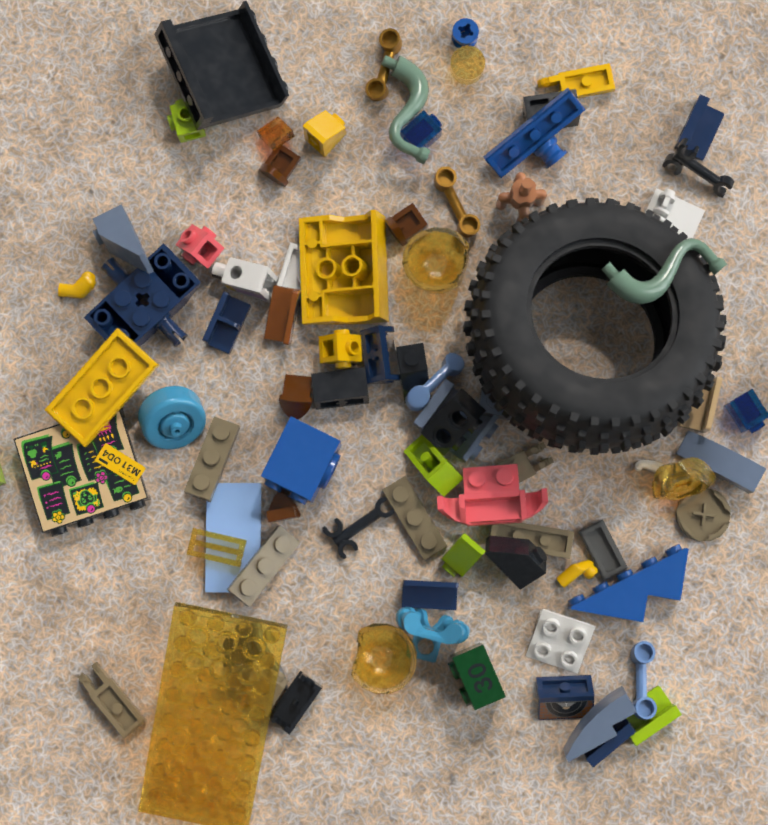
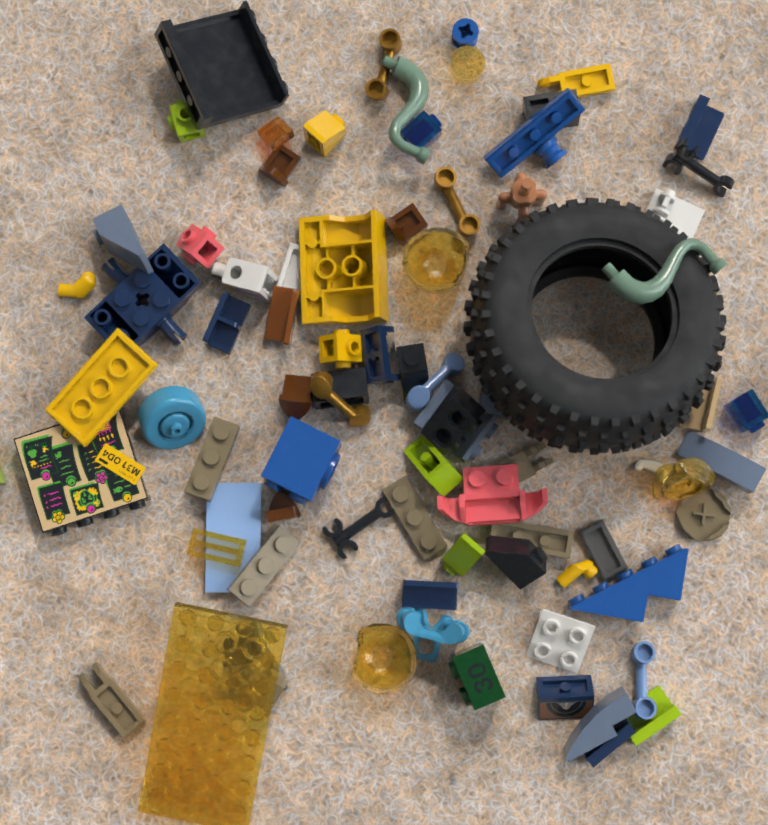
black hinge [269,671,323,735] -> none
none -> pearl gold bar [310,371,371,428]

